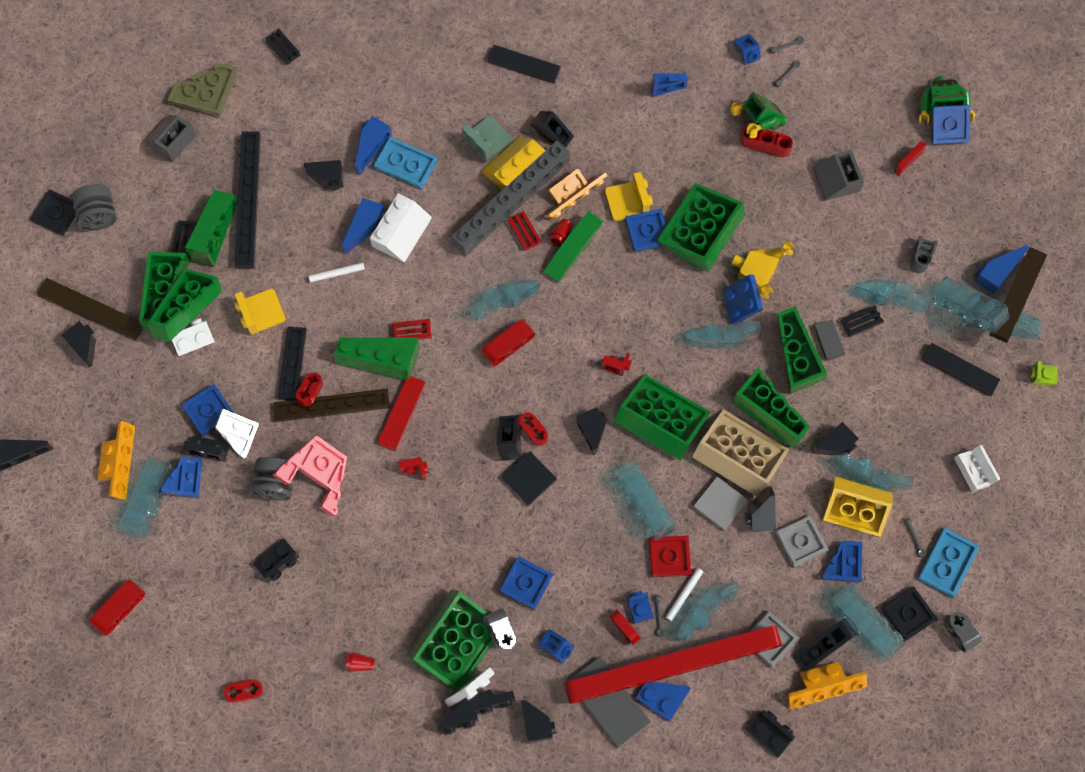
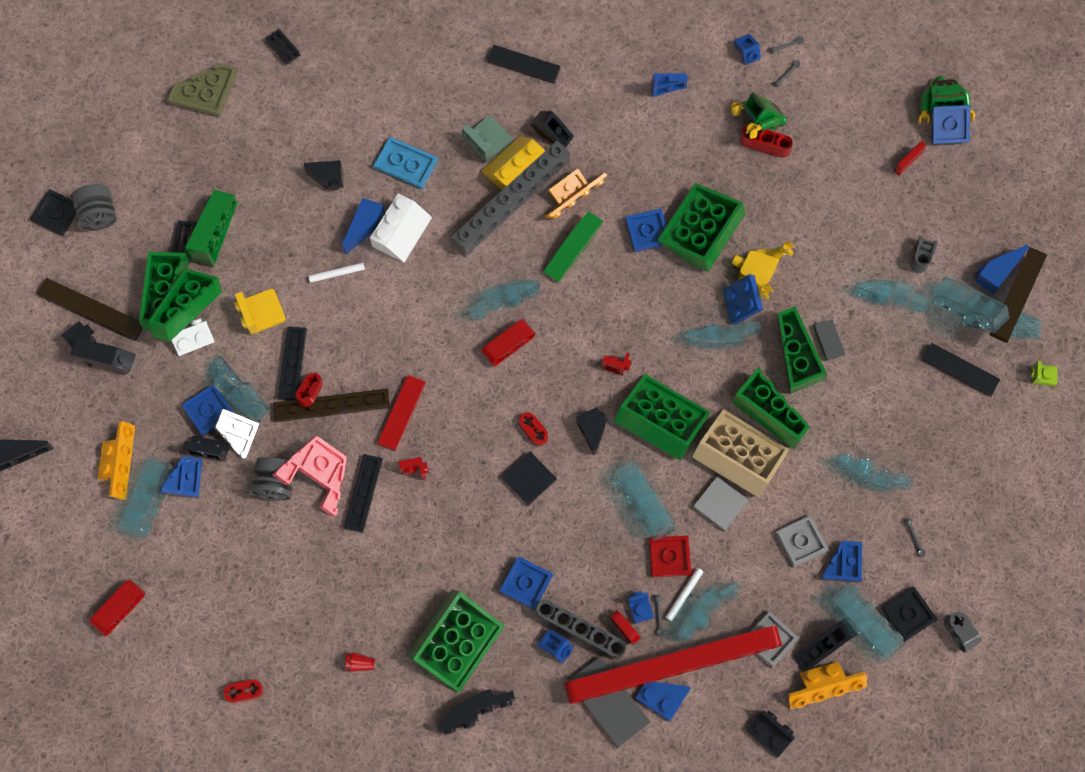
dark grey slope [144,114,196,162] -> none
black plate [235,131,261,269] -> none
black bracket [253,538,299,582] -> none
green wedge [334,337,420,380] -> none
blue slope [355,116,392,175] -> none
red tile [392,319,432,340] -> none
white wing [445,668,495,707] -> none
piece [483,609,516,649] -> none
black slope [497,415,521,461] -> none
red tile [508,211,541,251] -> none
black slope [521,700,556,744] -> none
red cone [549,219,572,247] -> none
yellow bracket [605,172,653,221] -> none
black slope [745,486,776,532] -> none
black slope [812,422,859,456] -> none
dark grey slope [813,150,864,201] -> none
yellow slope [823,477,893,537] -> none
black tile [841,305,884,338] -> none
dark azure tile [917,527,980,598] -> none
white bracket [954,445,1000,492] -> none
none -> black slope [69,337,136,375]
none -> clear light blue slope [207,356,269,422]
none -> black tile [344,454,383,533]
none -> dark grey beam [536,600,626,660]

